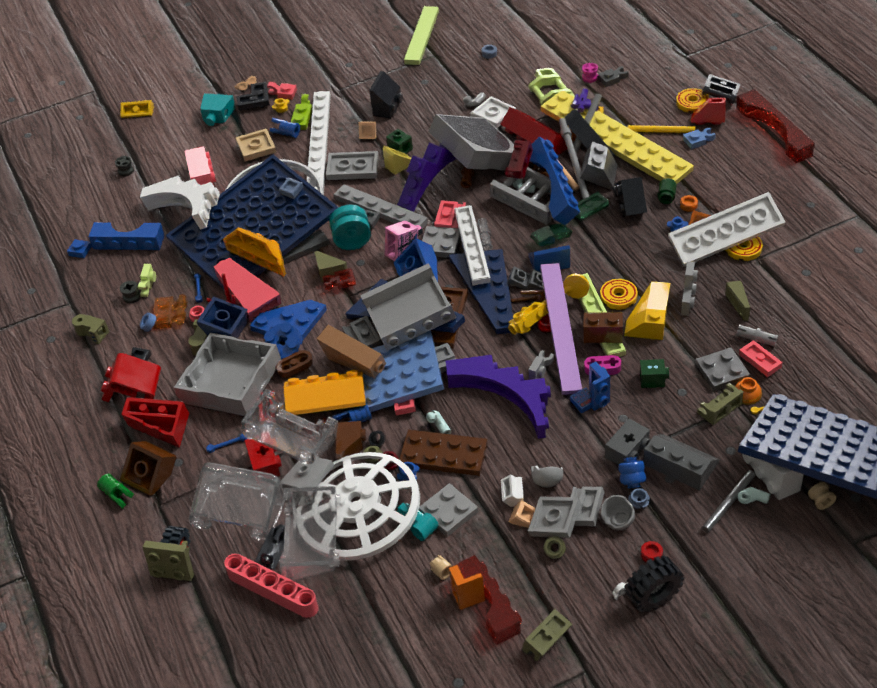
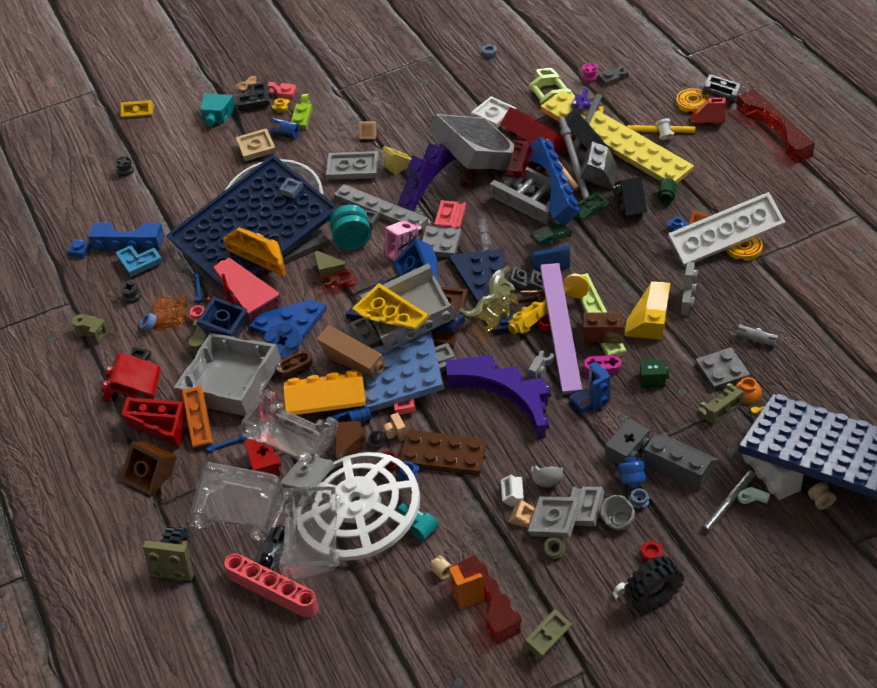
green hinge [97,474,134,508] -> none
yellowish green plate [138,264,156,297] -> none
white arch [140,176,220,229] -> none
wedge [185,146,216,186] -> none
white plate [307,91,331,193] -> none
olive plate [363,446,383,464] -> none
black slope [369,71,403,119] -> none
dark green brick [386,129,413,154] -> none
yellowish green tile [404,6,439,65] -> none
light grey plate [419,483,479,537] -> none
light aqua arm [426,410,452,434] -> none
white tile [454,205,491,286] -> none
light grey arm [463,92,486,107] -> none
yellow tile [600,279,638,310] -> none
orange tile [680,195,698,212] -> none
medium blue plate [683,128,715,149] -> none
olive slope [725,281,750,321] -> none
coral plate [739,340,783,377] -> none
none -> dark azure plate [115,245,163,277]
none -> orange tile [182,386,213,448]
none -> yellow wedge [352,283,430,330]
none -> light nougat tile [384,413,407,442]
none -> piece [460,266,519,331]
none -> white bush [655,118,674,140]

